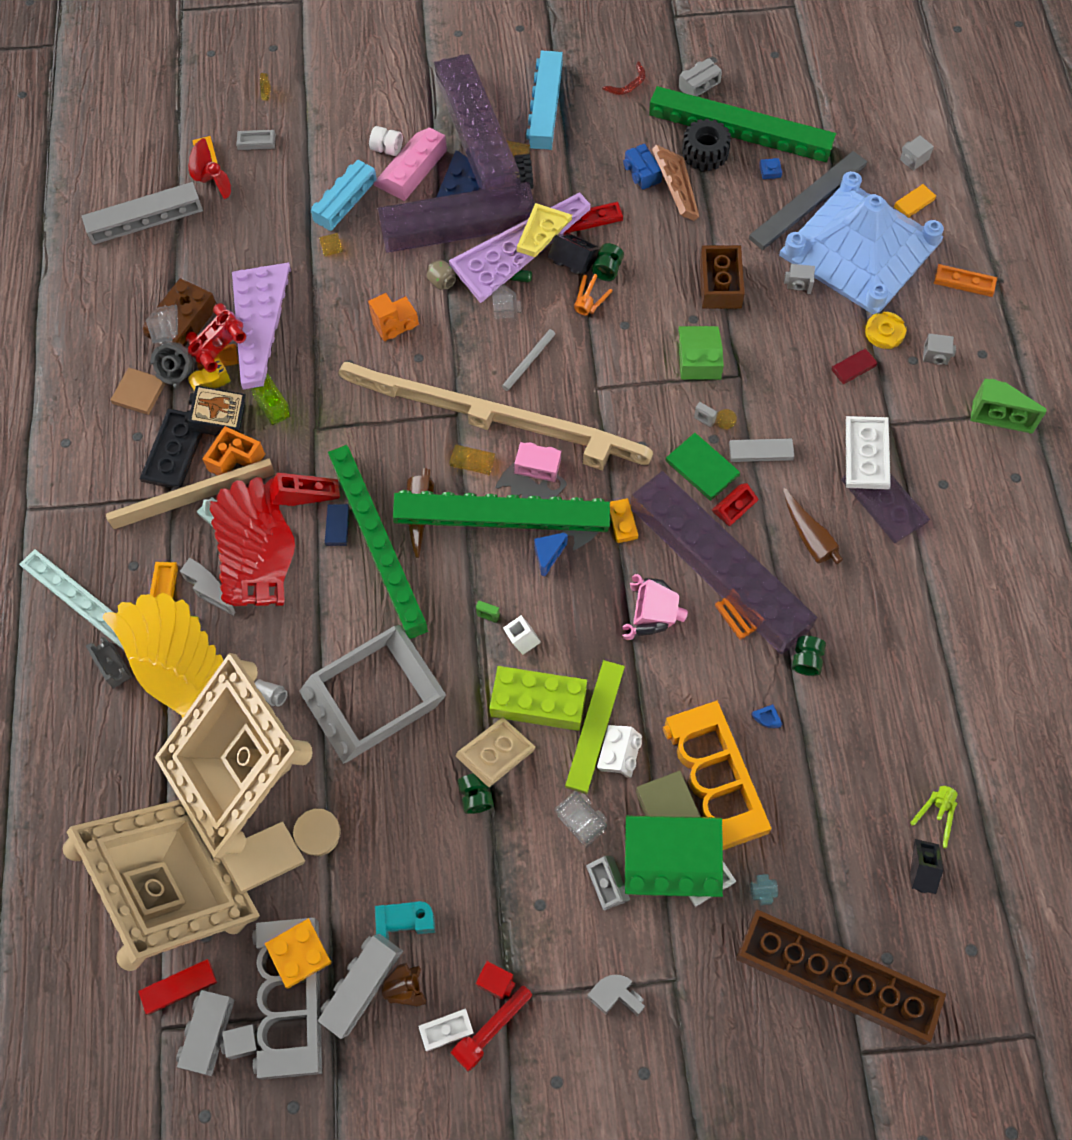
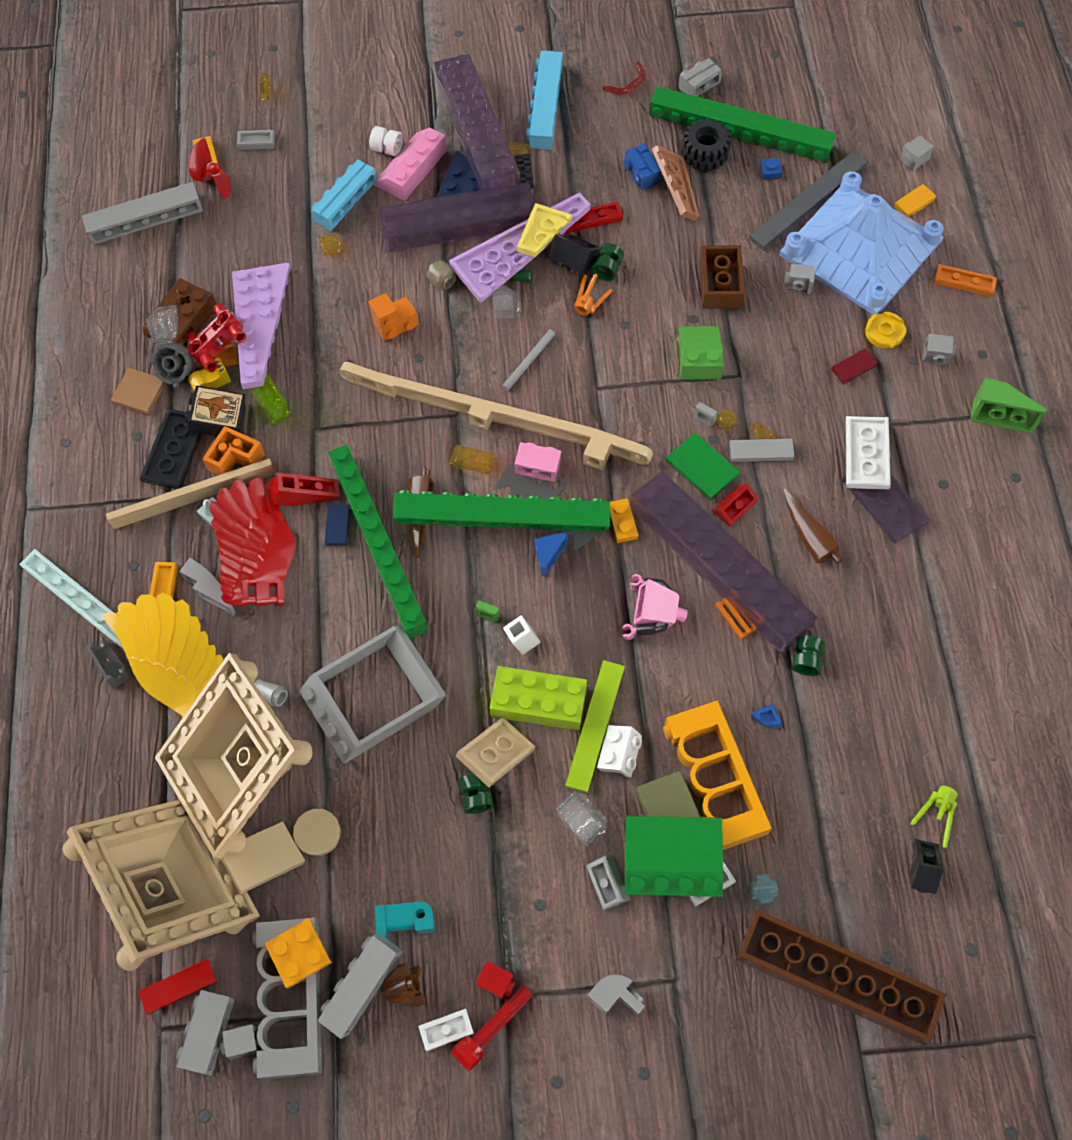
none -> clear yellow tile [752,422,775,440]

